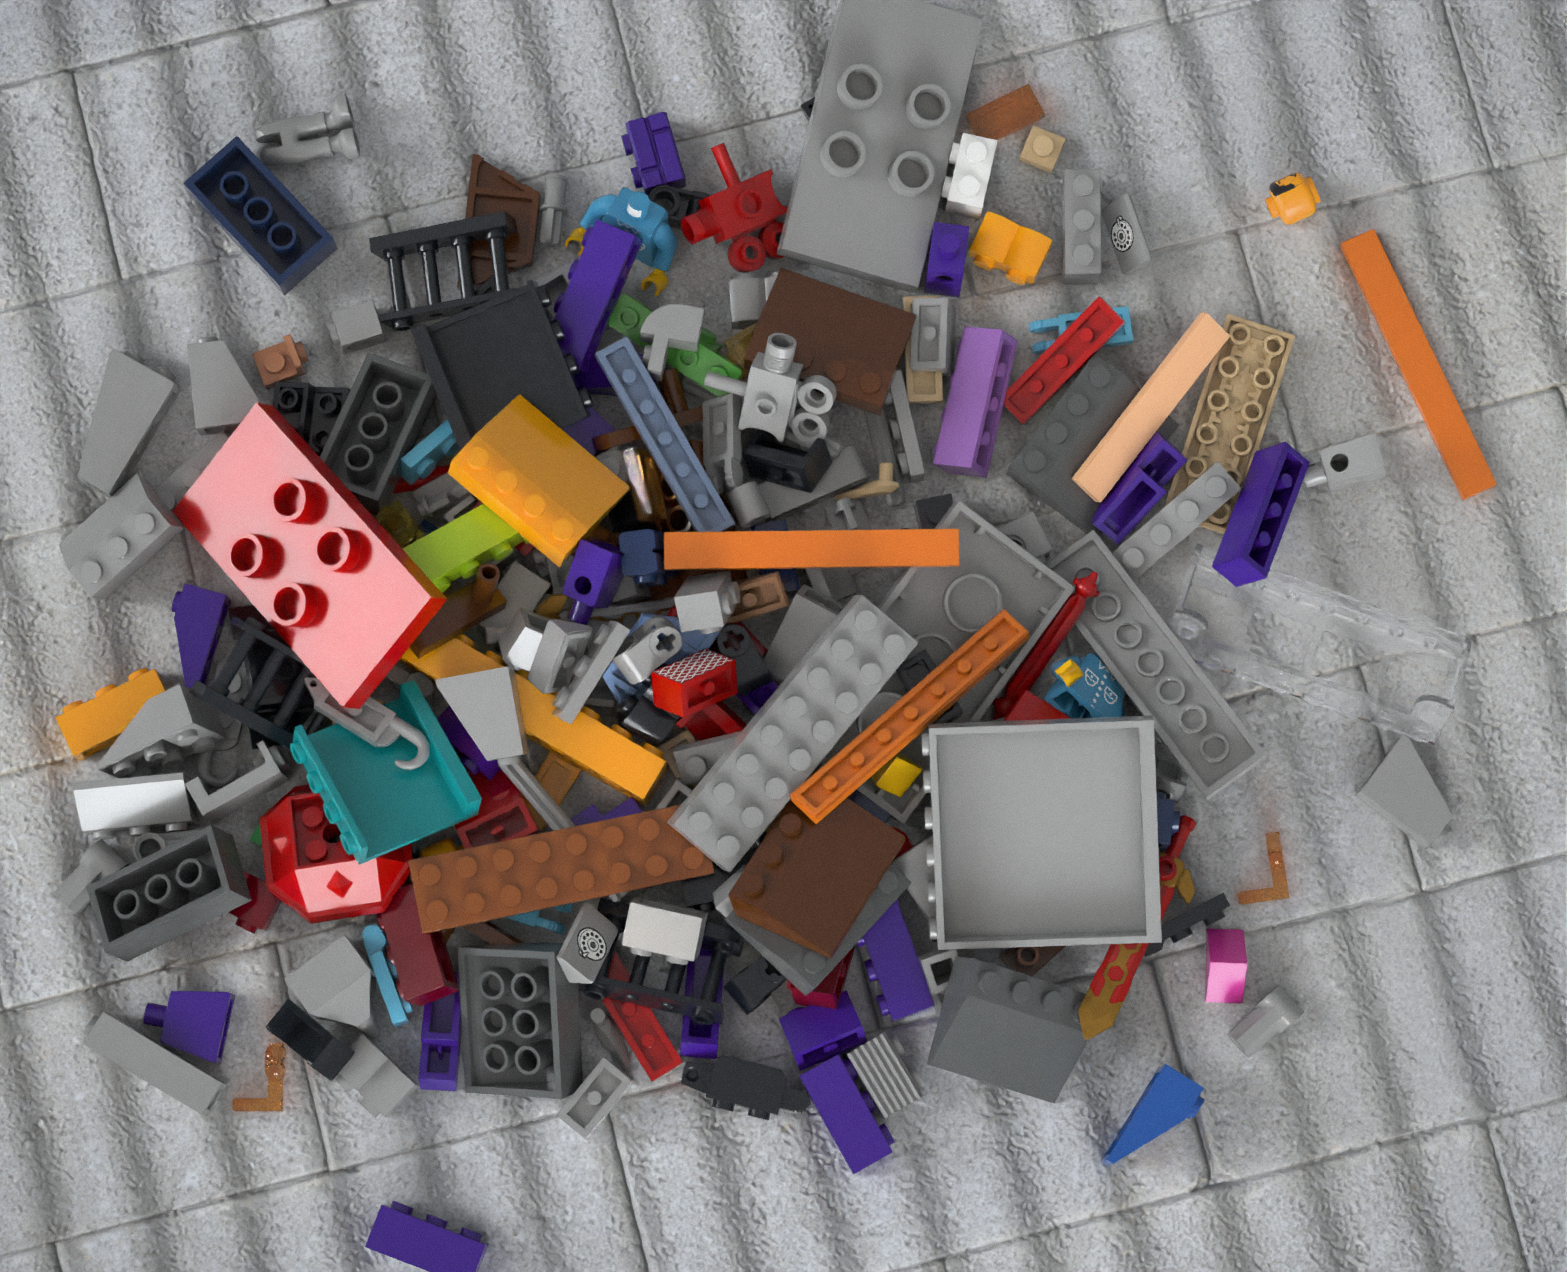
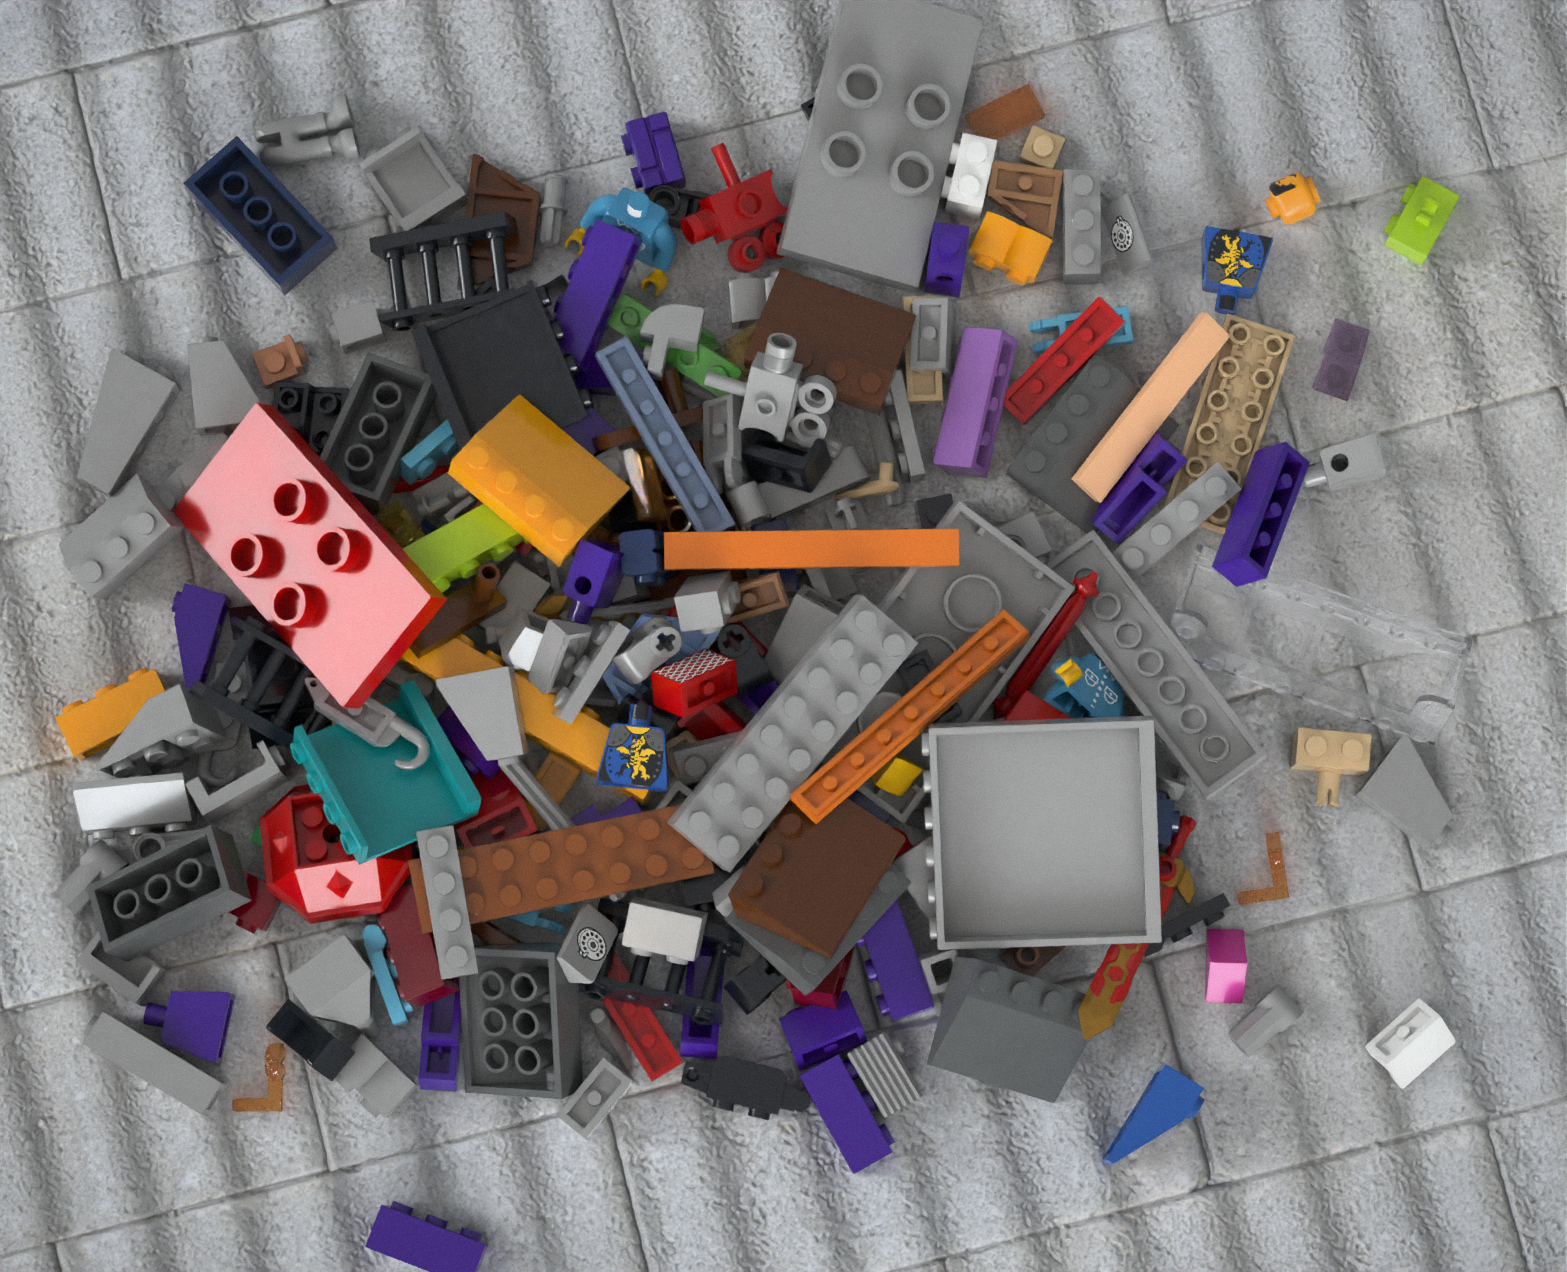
orange tile [1340,229,1497,501] -> none
none -> light grey panel [76,930,167,1006]
none -> light grey panel [360,126,467,232]
none -> light grey plate [416,825,479,980]
none -> torso [596,704,668,792]
none -> medium nougat wing [987,160,1063,239]
none -> torso [1201,226,1273,315]
none -> tan brick [1290,727,1372,807]
none -> clear purple slope [1312,318,1370,401]
none -> white panel [1365,998,1456,1089]
none -> lime brick [1383,175,1460,265]

